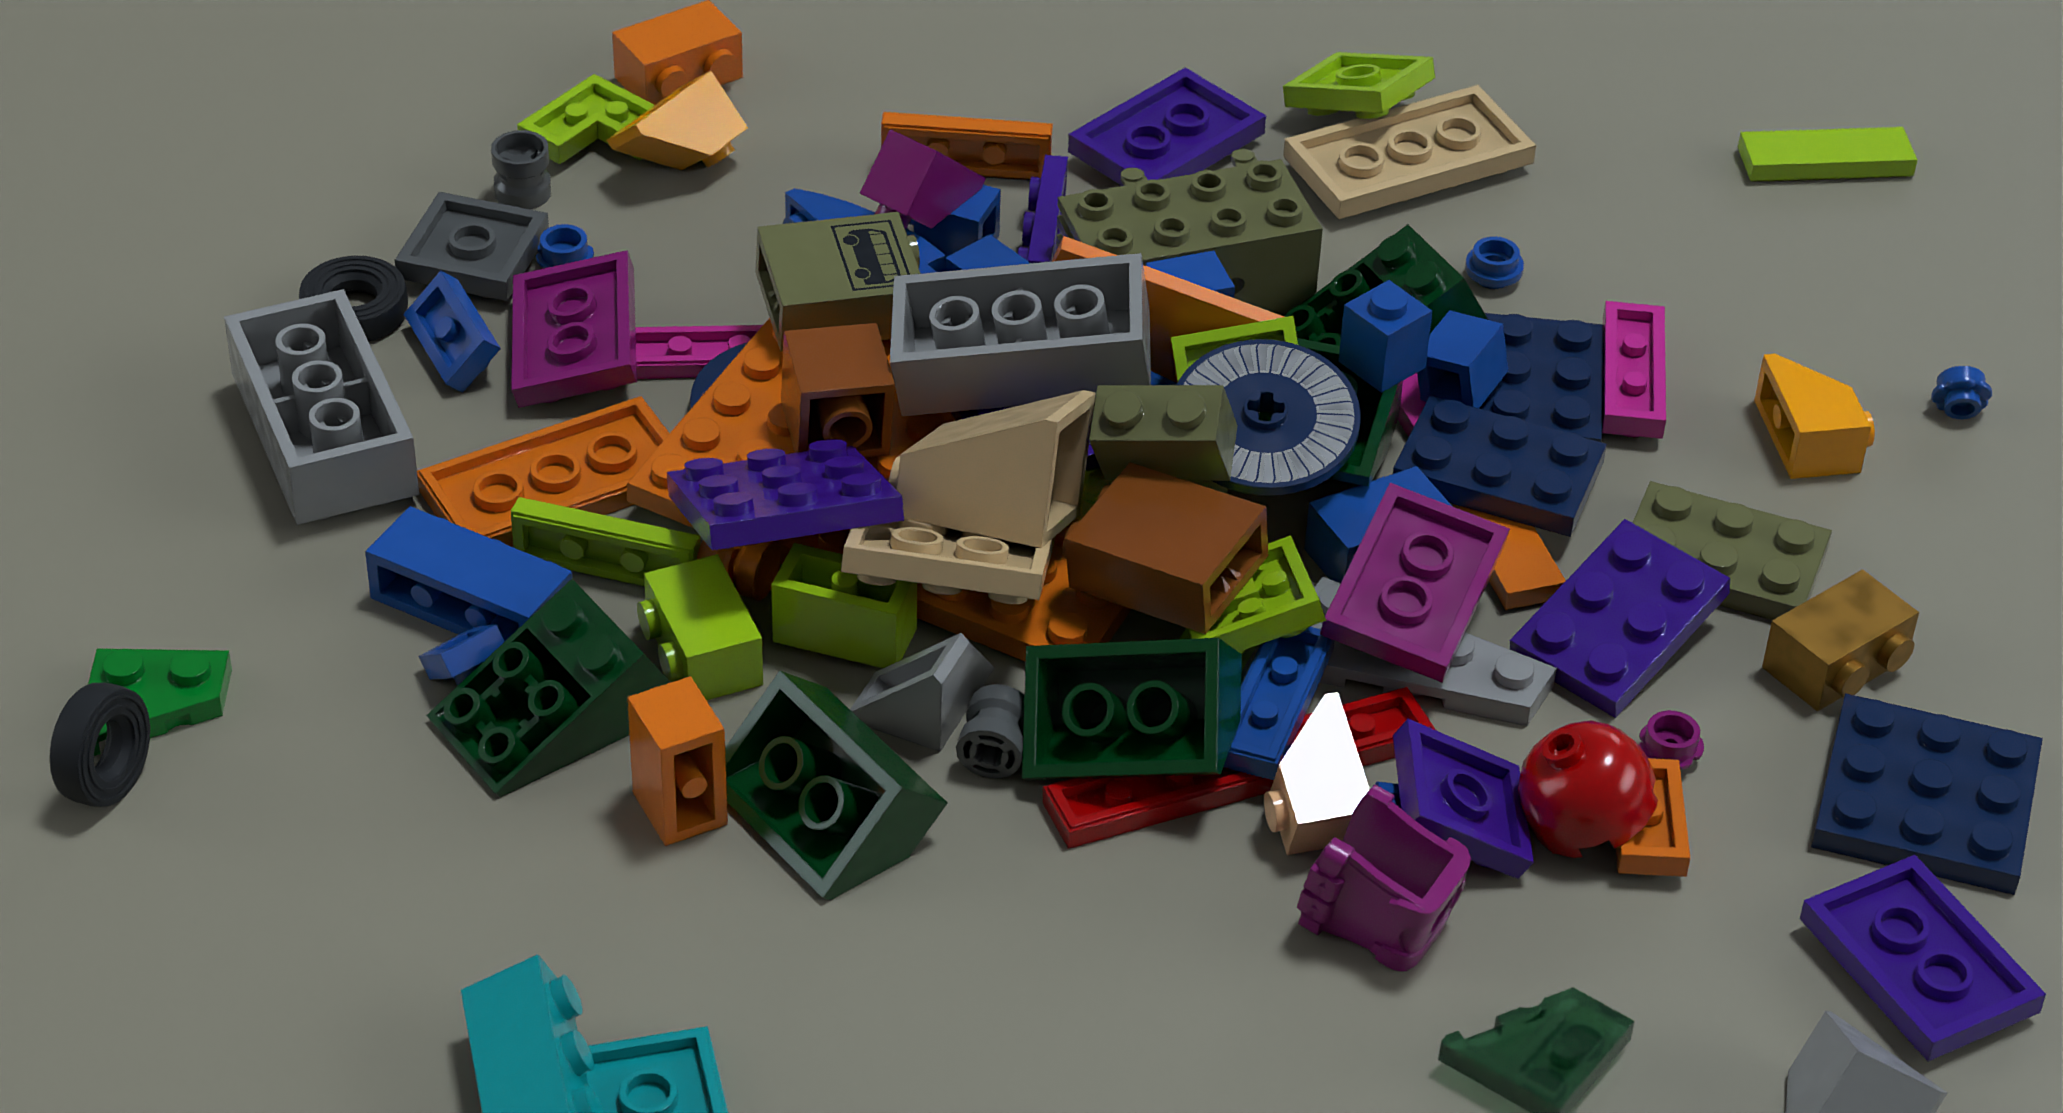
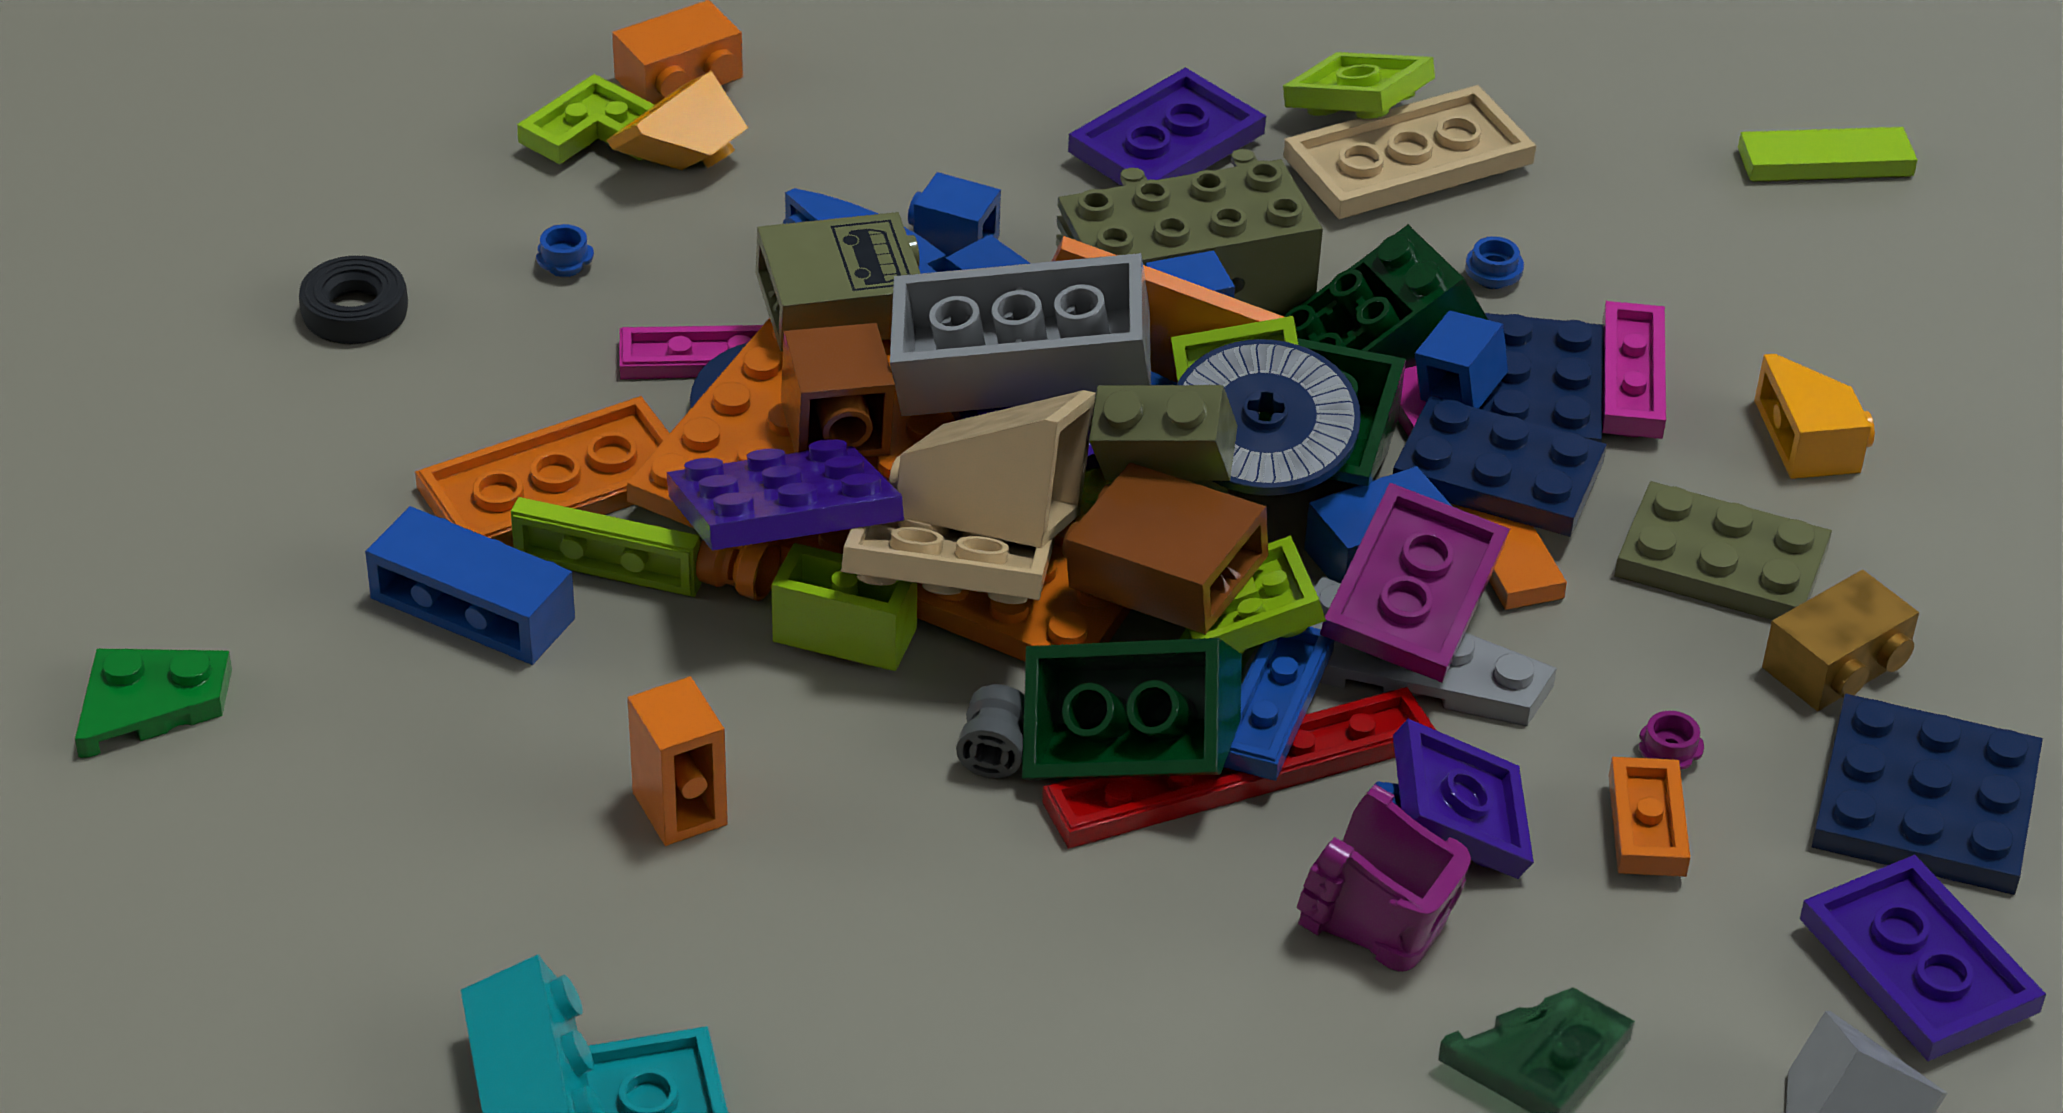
black tyre [50,683,150,807] -> none
light grey brick [224,289,419,525] -> none
dark grey plate [395,192,549,301] -> none
blue plate [404,270,501,393] -> none
blue plate [418,625,505,685] -> none
dark green slope [426,579,671,798] -> none
dark grey wheel [491,130,551,209] -> none
magenta plate [512,250,637,408] -> none
lime brick [637,554,763,700] -> none
dark green slope [725,670,948,900] -> none
light grey slope [850,633,994,752] -> none
magenta slope [860,129,986,229] -> none
orange tile [881,112,1053,180] -> none
dark purple plate [1018,155,1068,263] -> none
slope [1264,692,1370,855] -> none
blue brick [1339,280,1432,393] -> none
dark purple plate [1510,519,1730,718] -> none
red cylinder [1518,720,1658,858] -> none
blue plate [1931,366,1993,420] -> none

